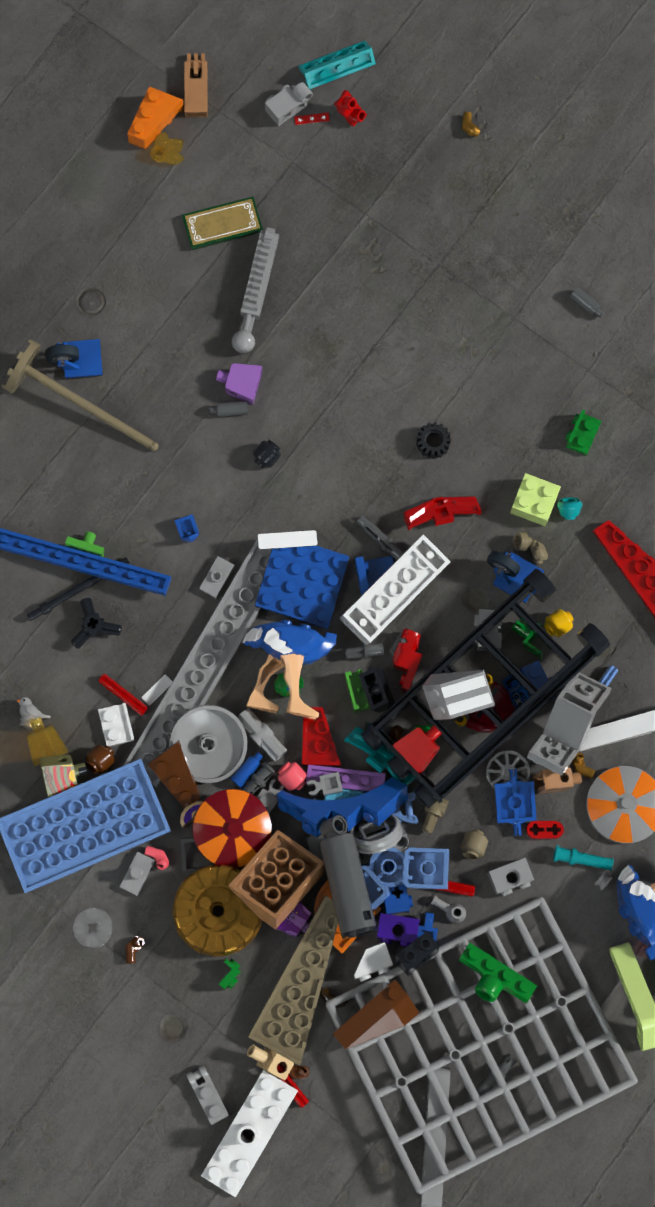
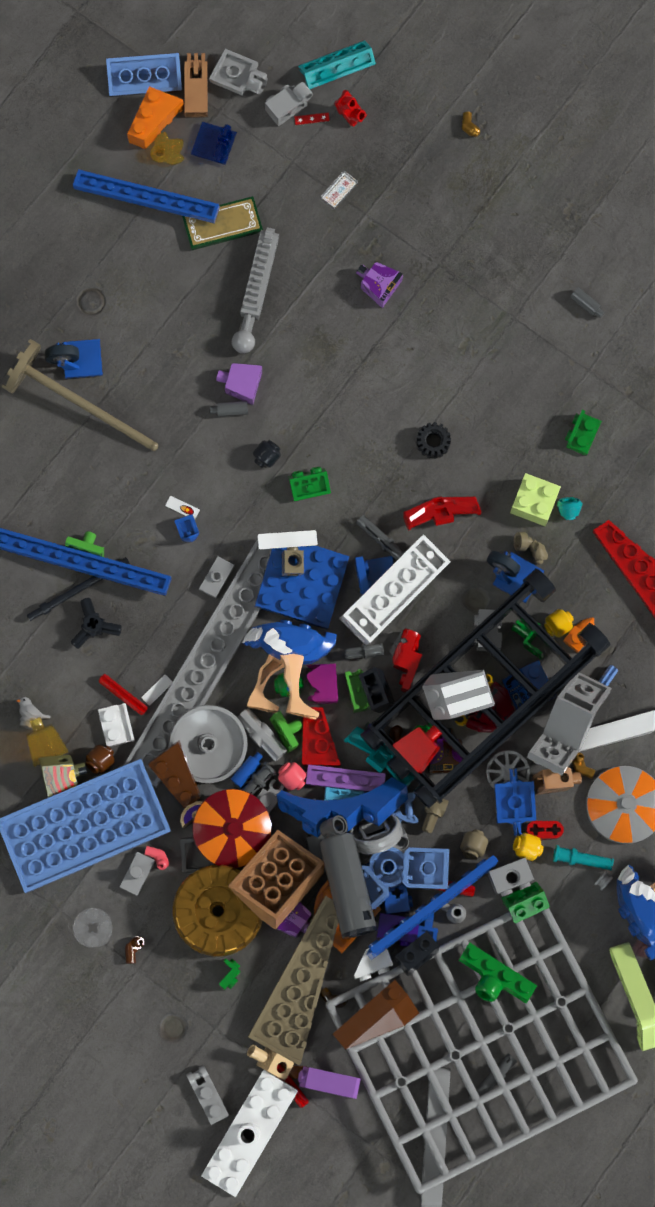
light grey plate [307,772,343,796] -> none
none -> blue plate [73,169,220,223]
none -> medium blue slope [106,53,182,96]
none -> white sticker [165,496,200,519]
none -> clear blue hinge [191,121,237,165]
none -> light grey plate [209,49,268,95]
none -> bright green tile [269,711,303,753]
none -> dark tan brick [282,547,304,576]
none -> green bracket [288,467,331,501]
none -> medium lavender slope [298,1067,361,1099]
none -> magenta piece [305,663,338,705]
none -> clear tile [320,171,358,210]
none -> torso [356,262,403,308]
none -> blue plate [367,855,498,960]
none -> torso [429,728,463,773]
none -> green bracket [501,882,550,923]
none -> yellow head [513,833,543,861]
none -> orange plate [563,617,594,653]

